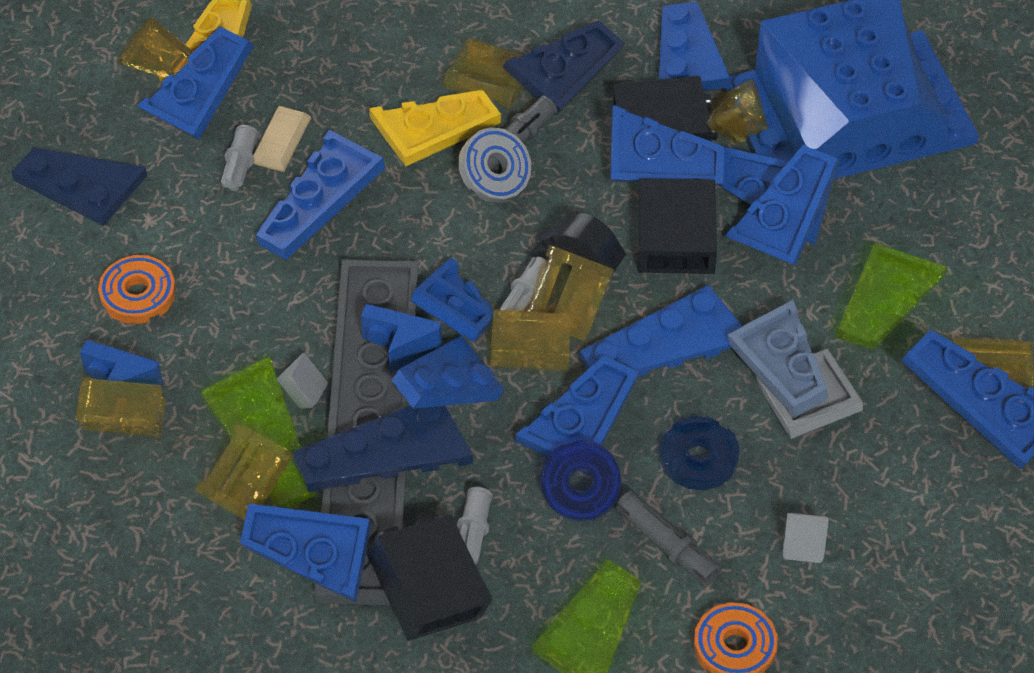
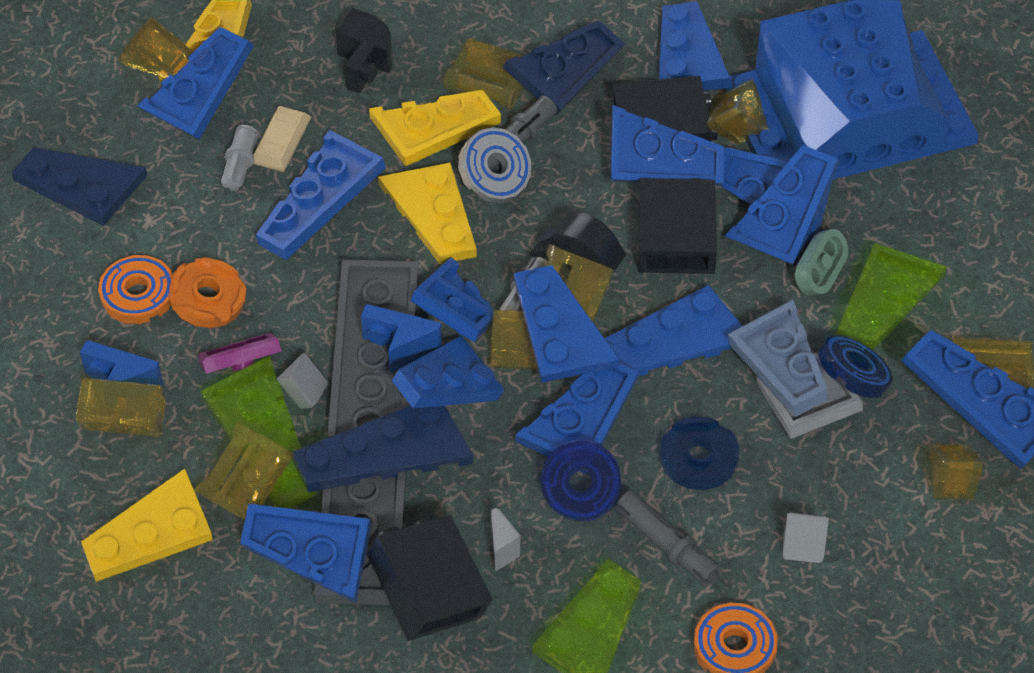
light grey axle [457,487,493,564] -> none
none -> yellow wing [81,469,213,582]
none -> orange tile [168,257,247,328]
none -> magenta plate [198,333,281,374]
none -> black brick [336,8,392,94]
none -> yellow wing [378,163,477,264]
none -> light grey slope [491,508,520,571]
none -> blue wing [514,265,619,383]
none -> sand green plate [795,229,848,296]
none -> clear blue tile [818,334,893,398]
none -> clear yellow slope [929,444,983,500]

